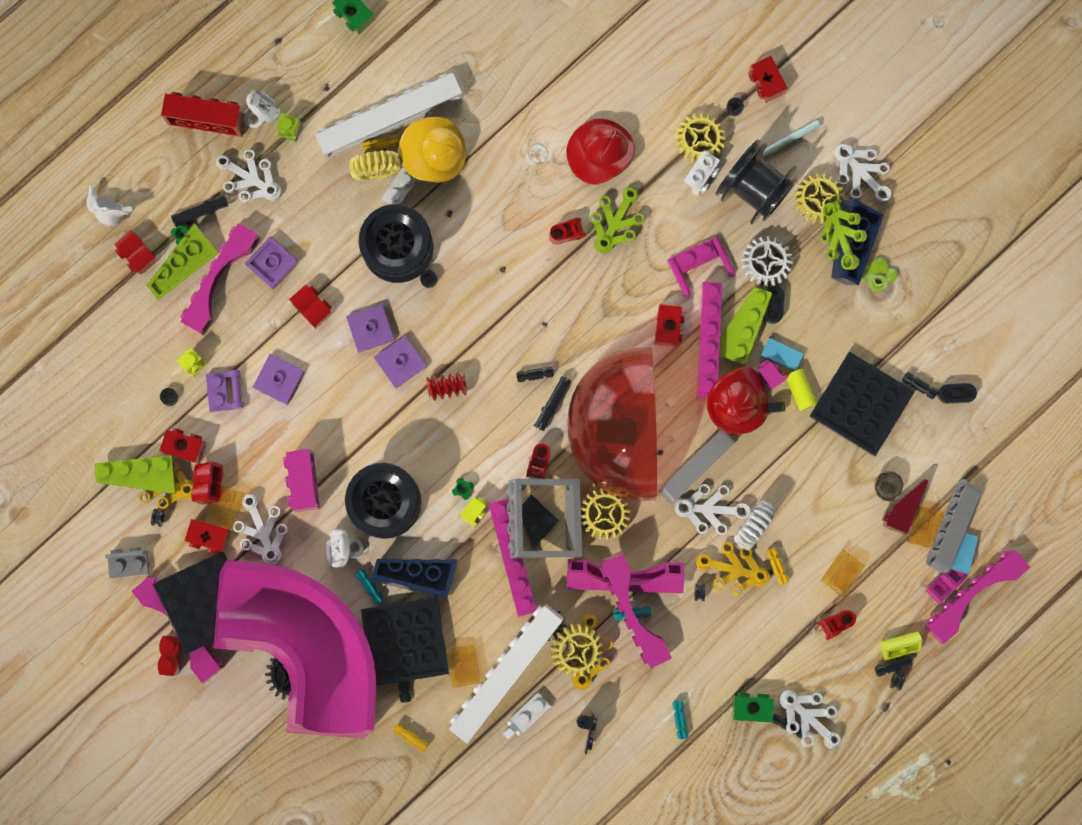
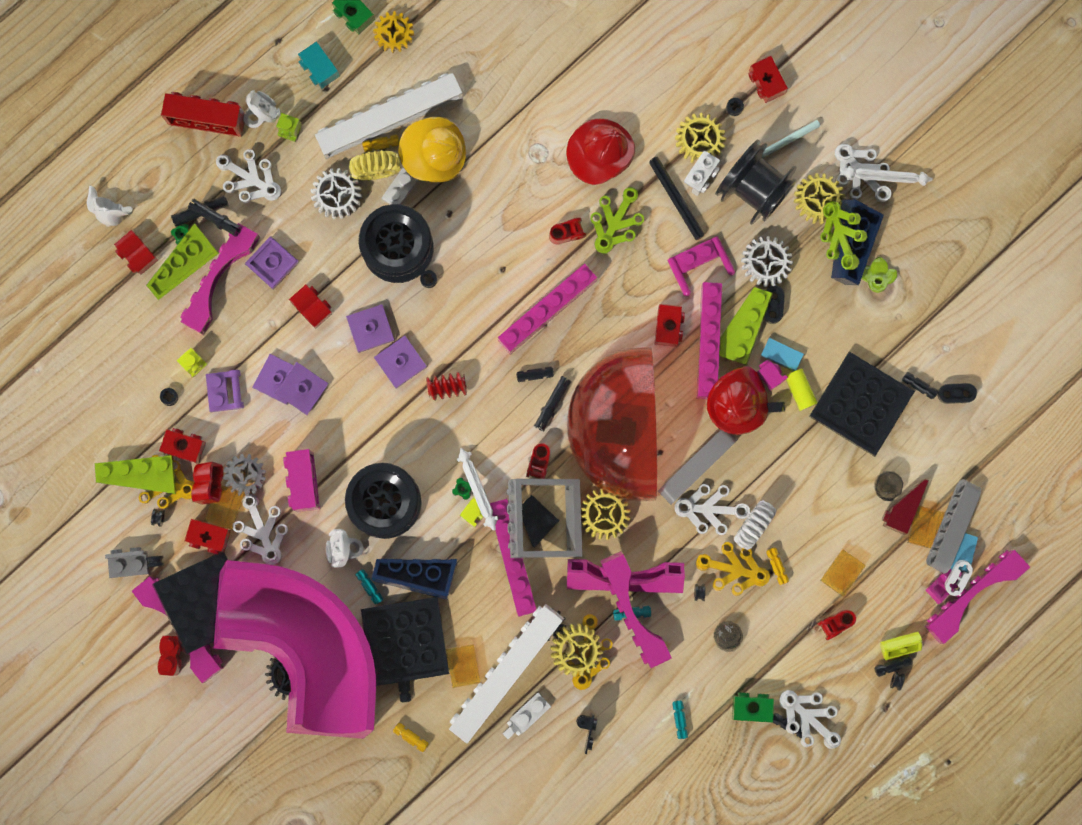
none -> black bush [146,556,164,567]
none -> black pin [188,199,242,237]
none -> light grey gear [223,454,266,496]
none -> medium lavender plate [275,362,329,415]
none -> teal brick [298,41,340,89]
none -> white gear [311,168,362,219]
none -> yellow gear [373,11,414,53]
none -> white wheel [457,448,498,531]
none -> dark pink brick [497,263,597,355]
none -> black axle [649,157,704,240]
none -> clear smoke hair [714,621,743,652]
none -> white wheel [840,166,933,186]
none -> white beam [945,560,973,596]

